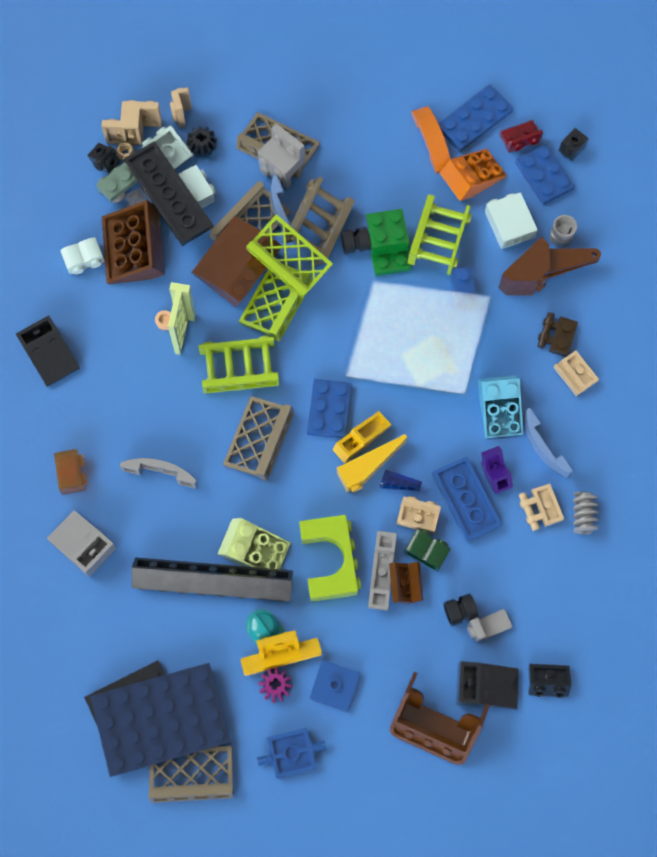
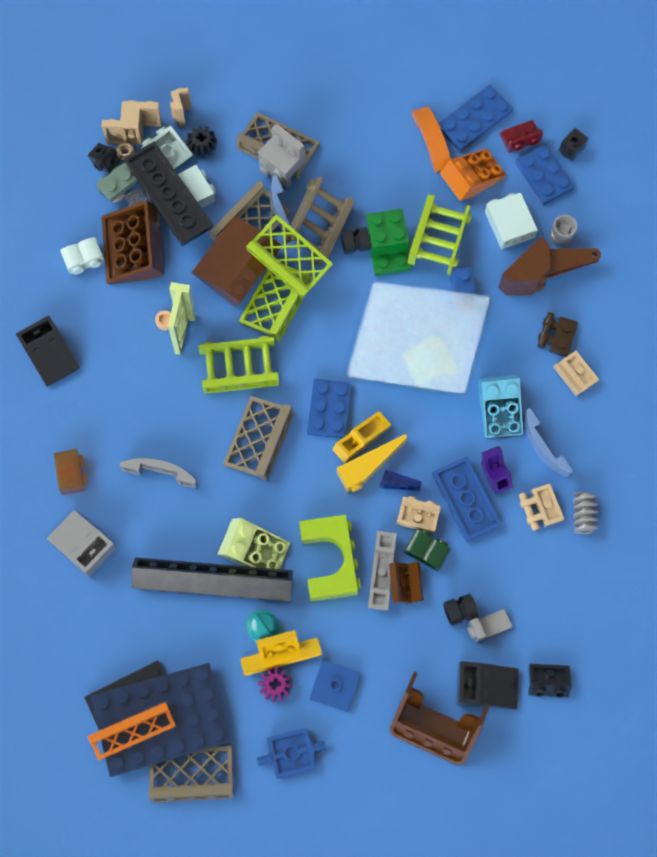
none -> orange fence [87,702,176,761]

